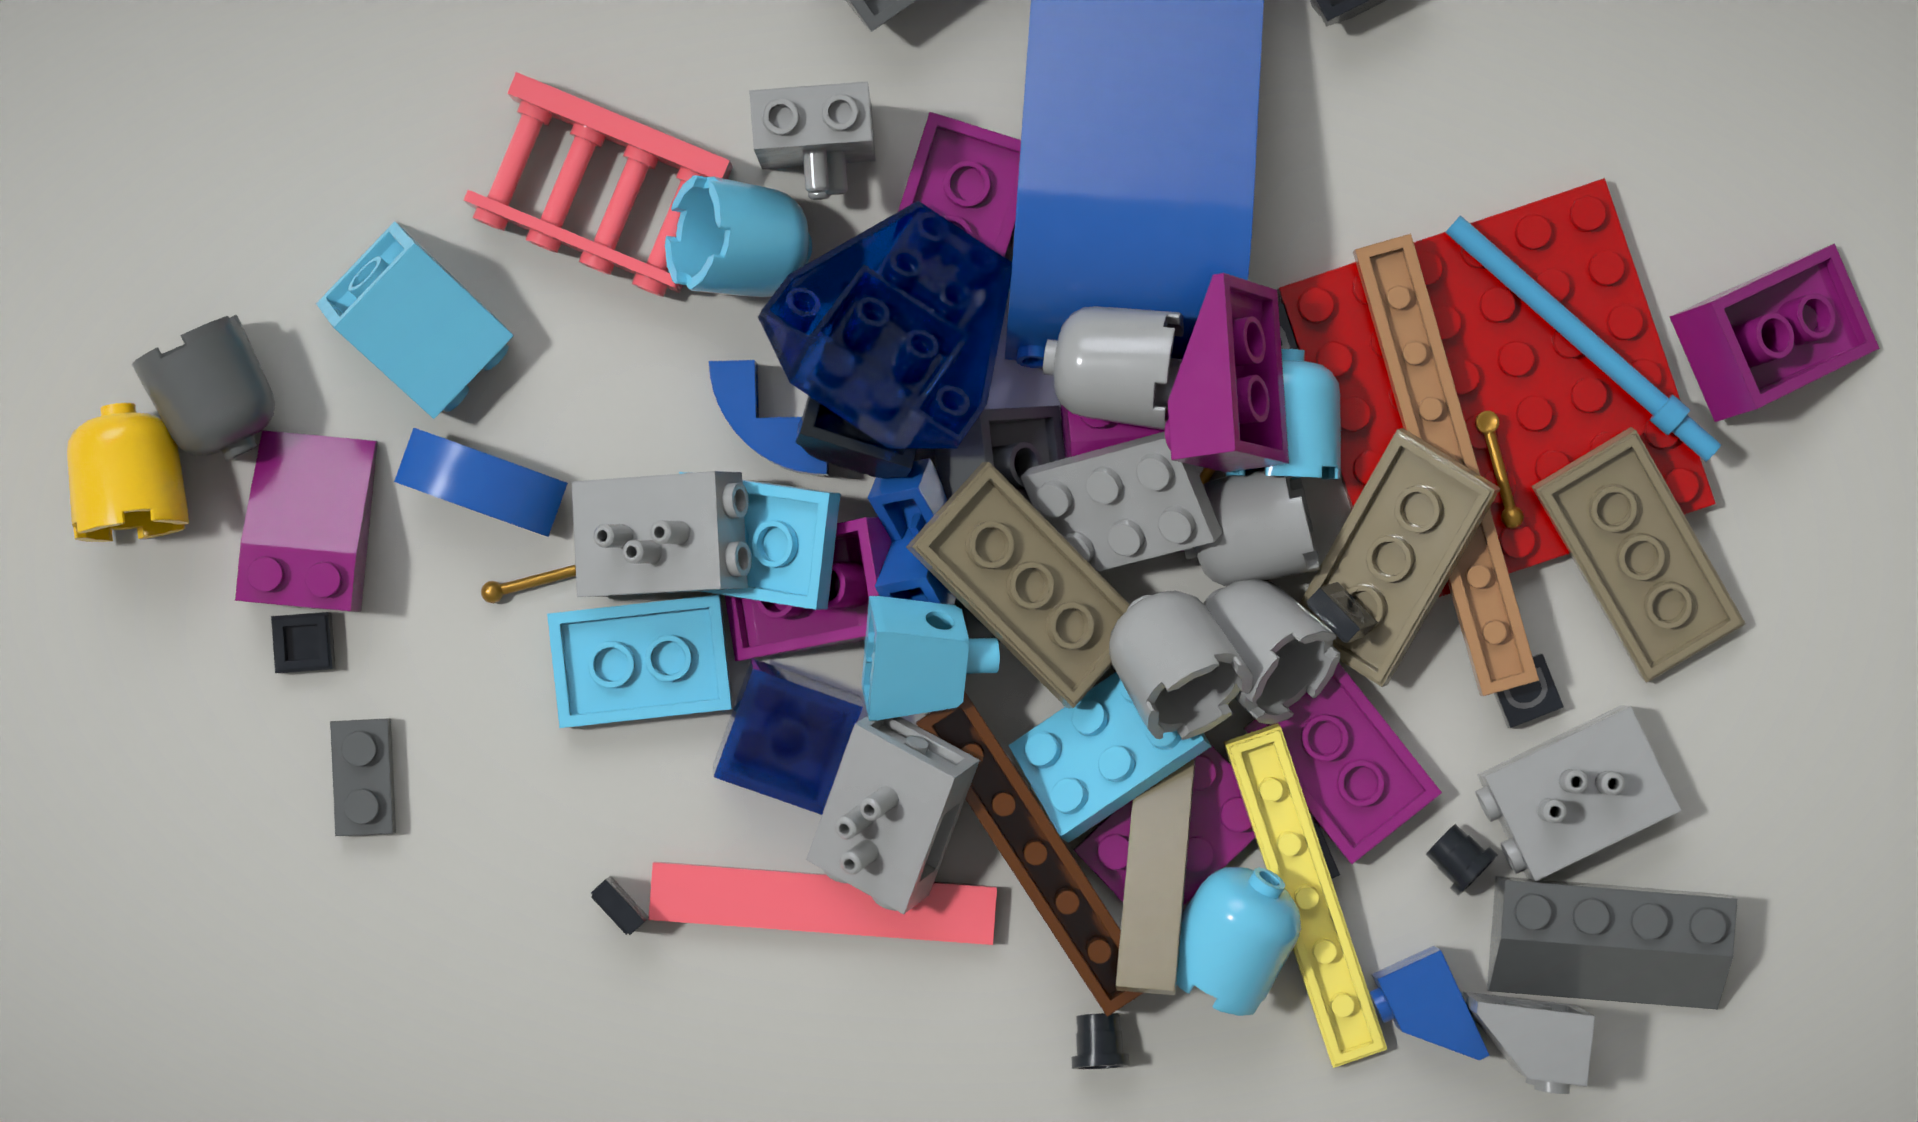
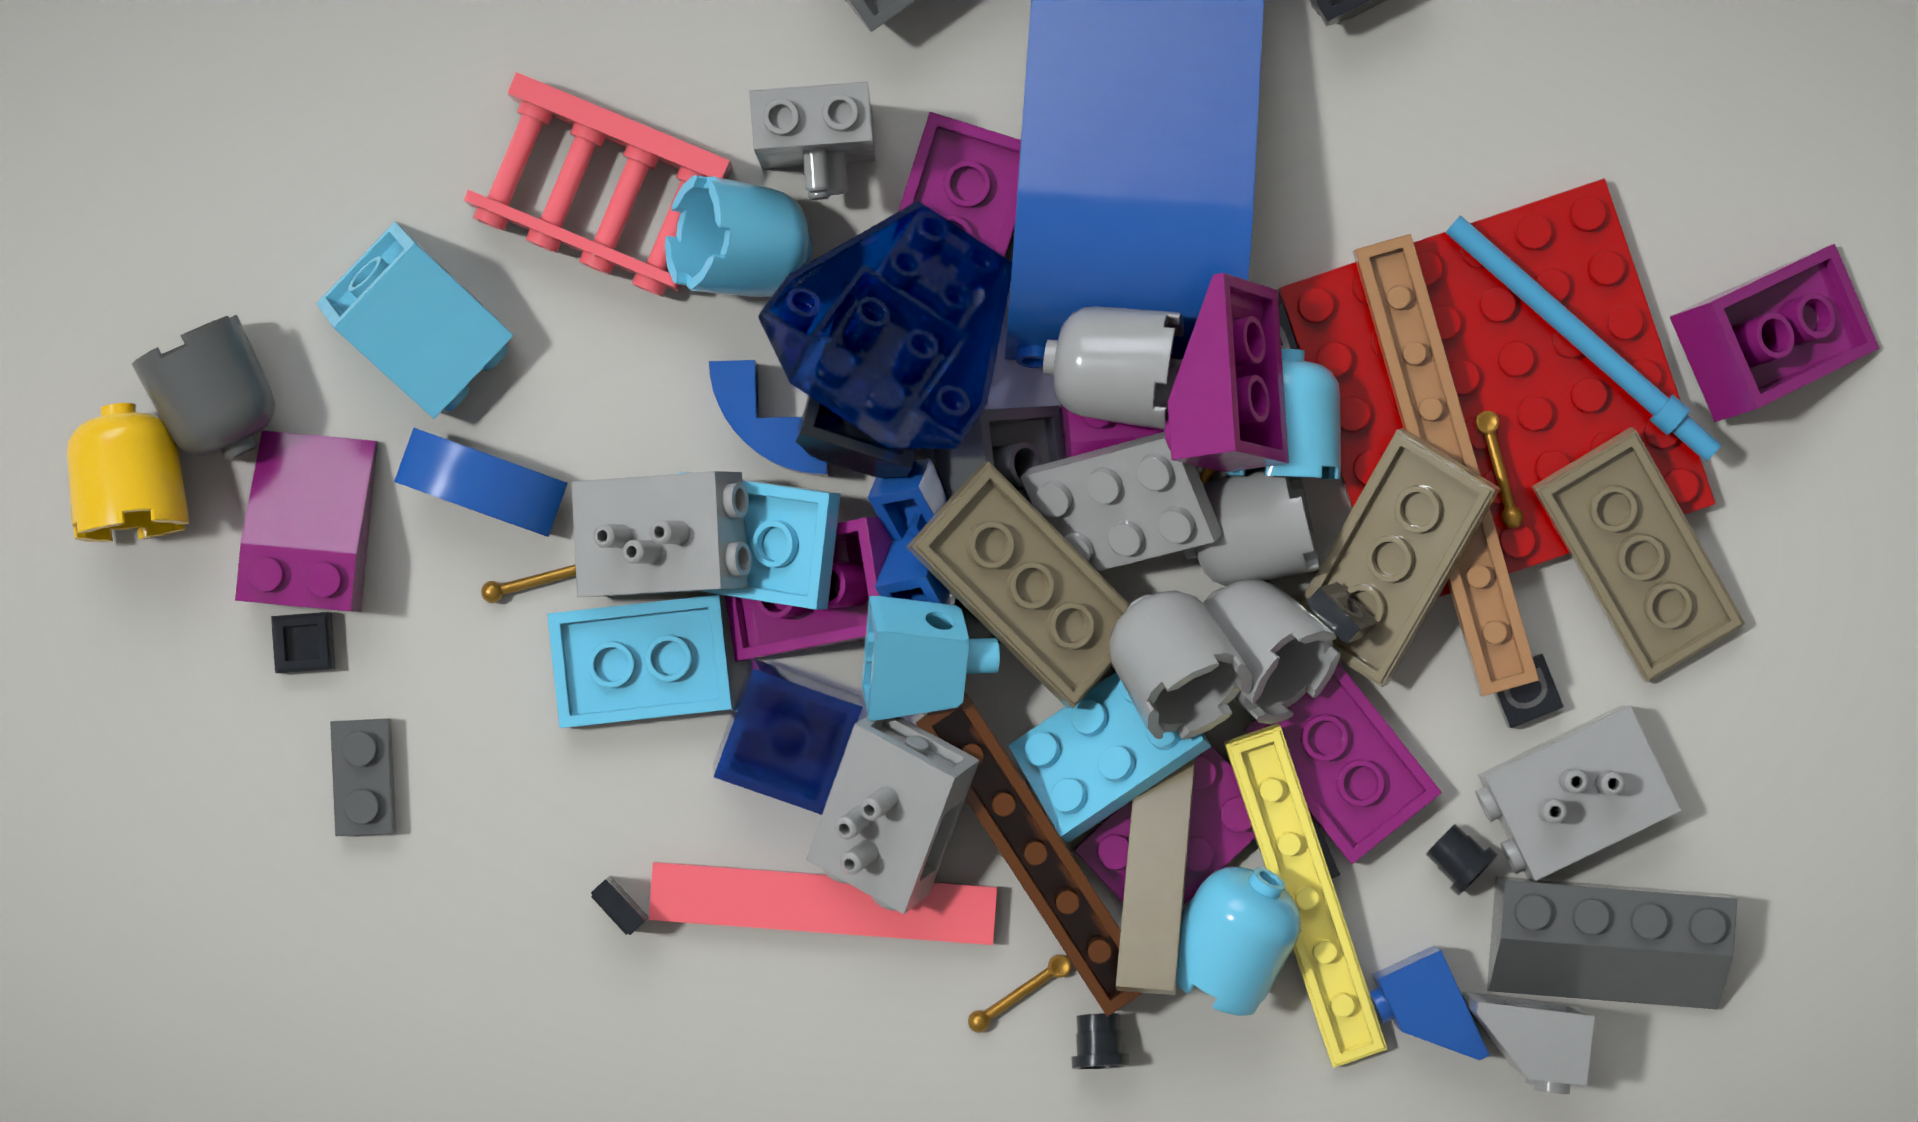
none -> pearl gold hinge [968,954,1071,1033]

